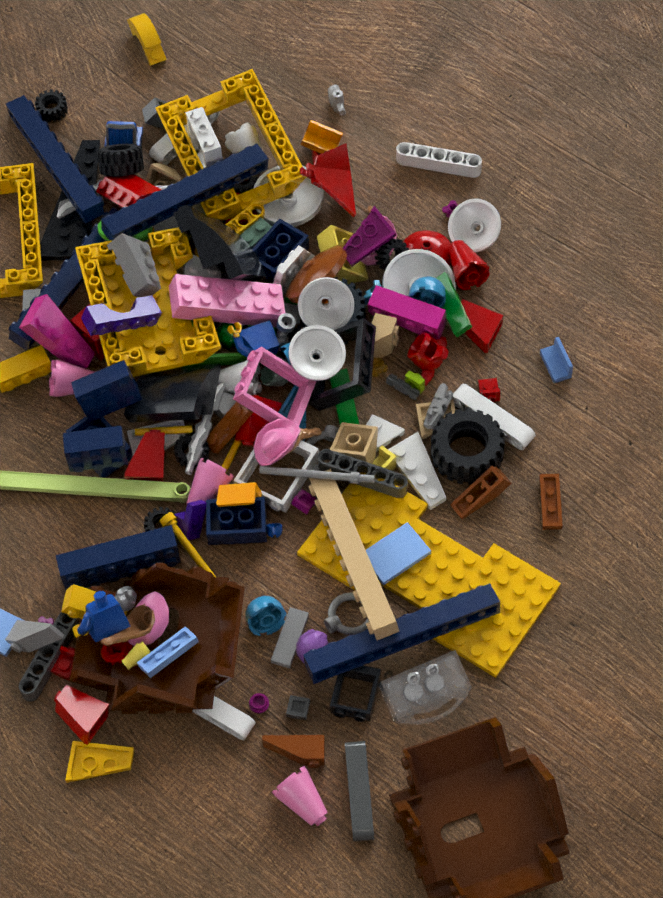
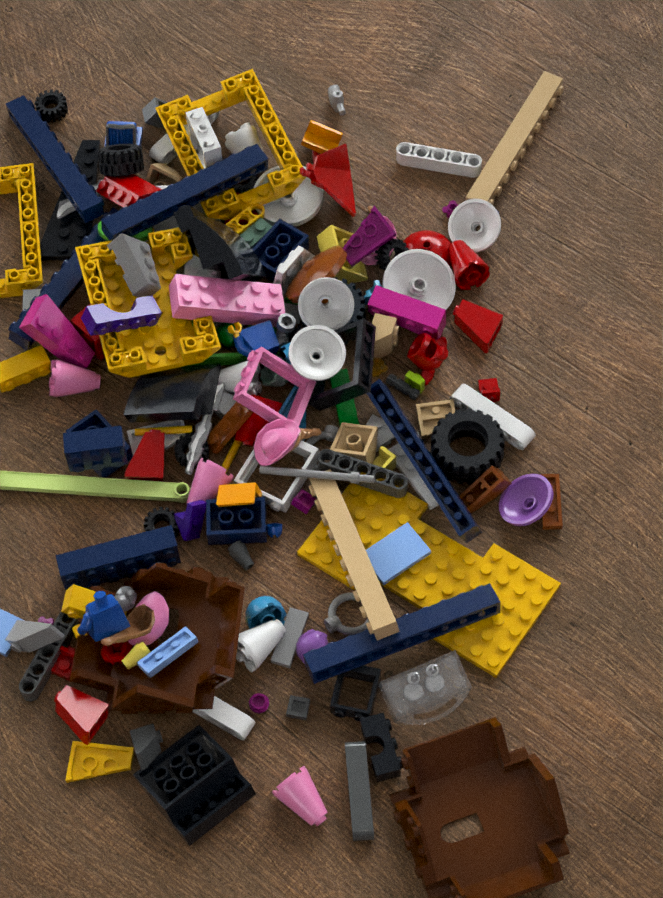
dark blue brick [71,360,142,422] -> none
yellow arch [127,13,167,66] -> none
yellow piece [160,512,216,577] -> none
dark orange slope [262,735,325,768] -> none
dark azure cylinder [409,276,446,308] -> none
light grey hinge [423,383,453,429] -> none
green tile [436,272,472,338] -> none
medium blue panel [540,337,573,383] -> none
none -> dark grey slope [130,724,163,770]
none -> black slope [133,725,256,846]
none -> dark grey cone [228,540,255,571]
none -> white cone [236,619,286,673]
none -> black arch [360,712,403,783]
none -> dark blue brick [367,379,482,544]
none -> tan brick [465,71,564,205]
none -> medium lavender dish [499,474,553,526]

